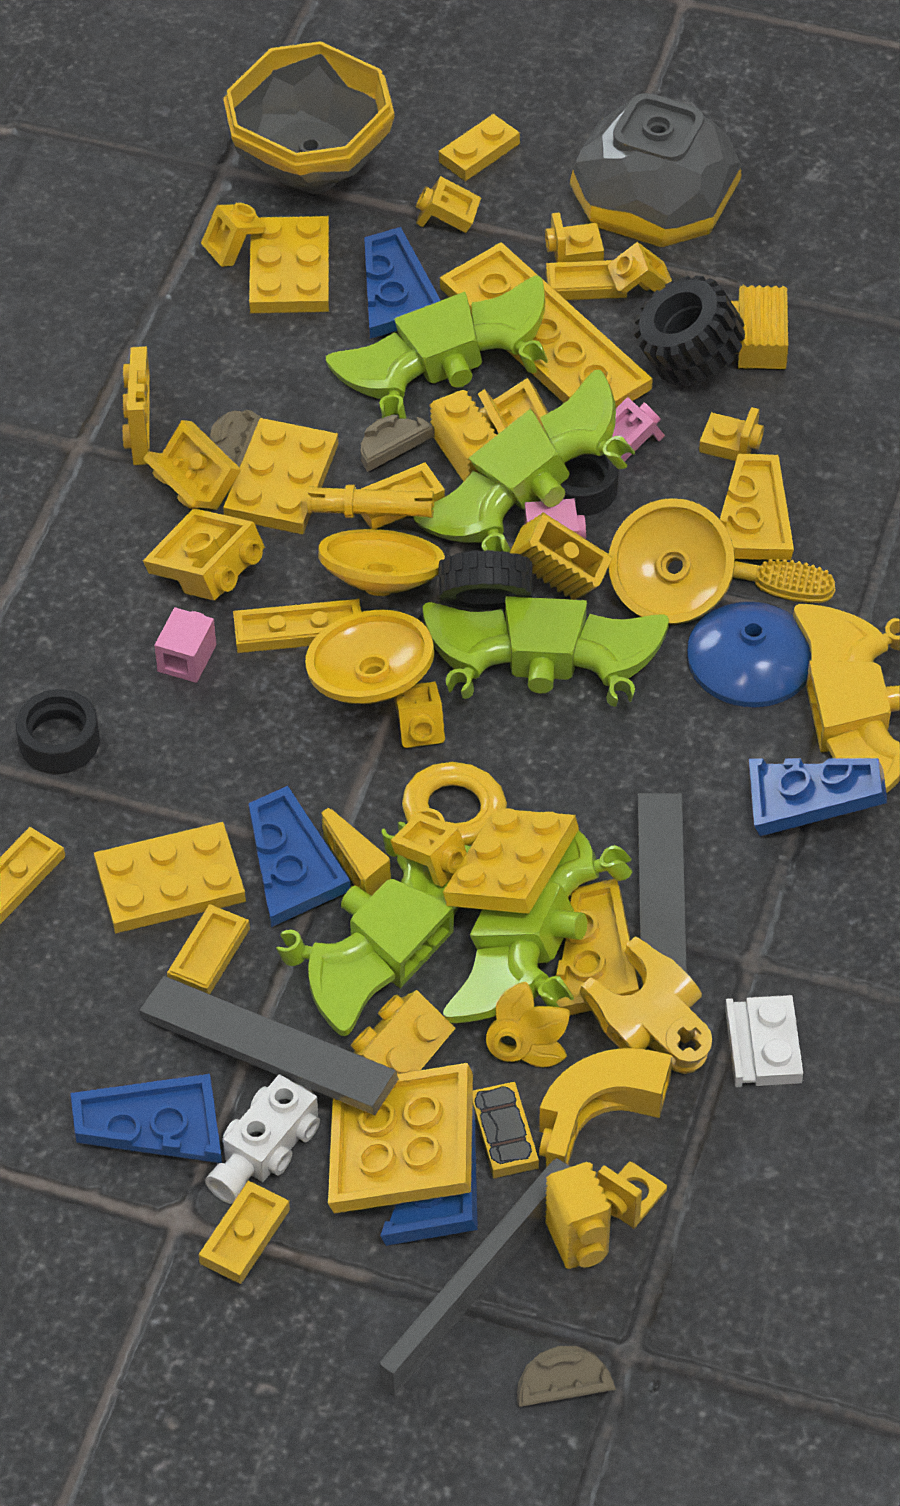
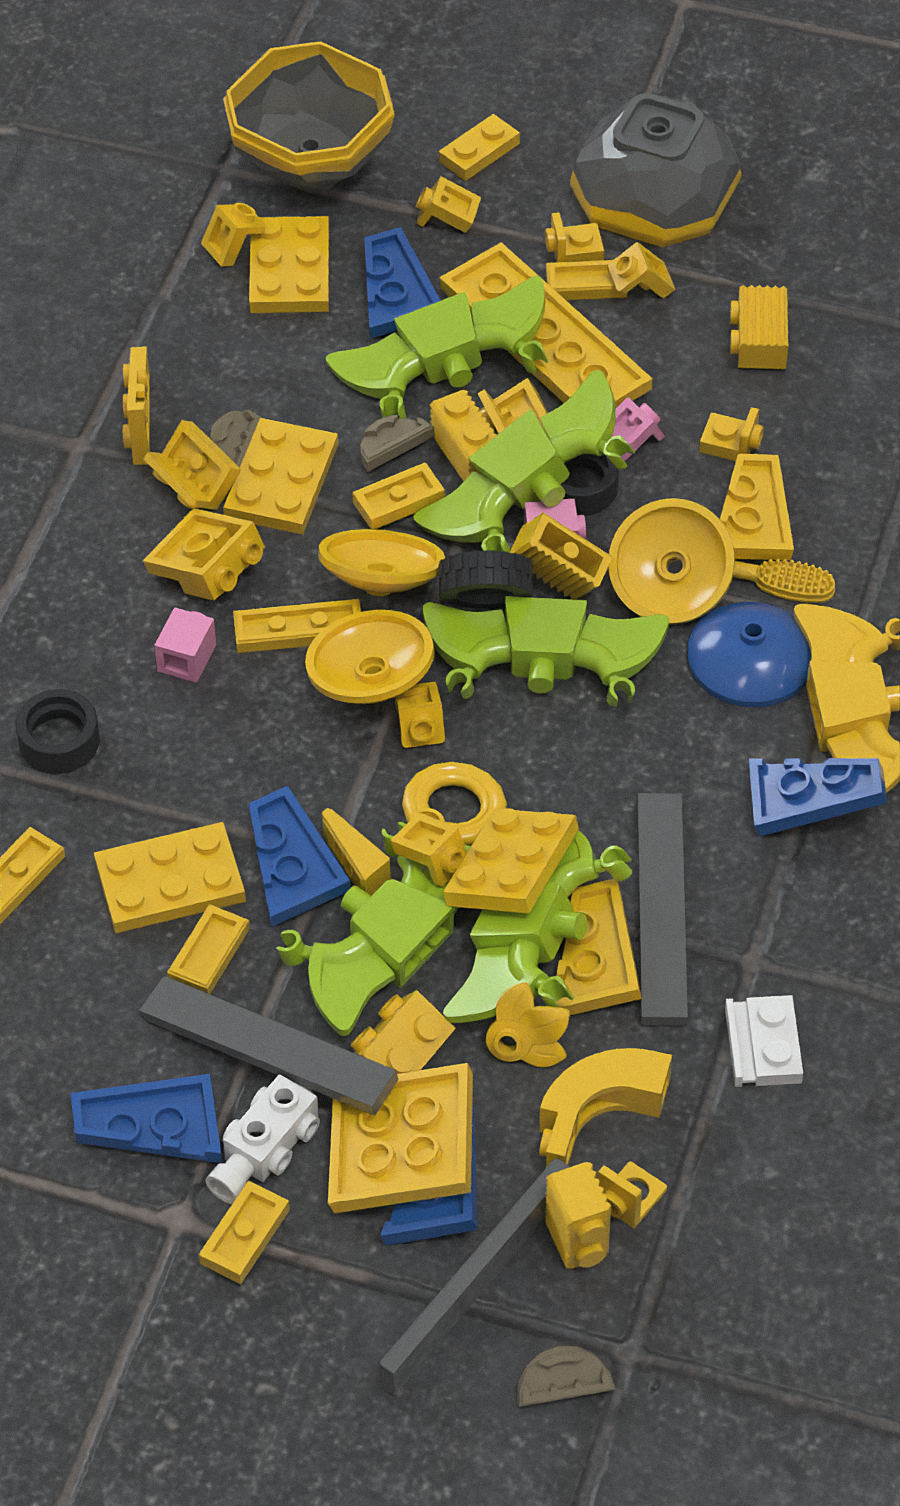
yellow pin [307,485,434,518] -> none
tile [472,1082,539,1179] -> none
yellow piece [579,936,712,1074] -> none
black tyre [634,275,745,385] -> none

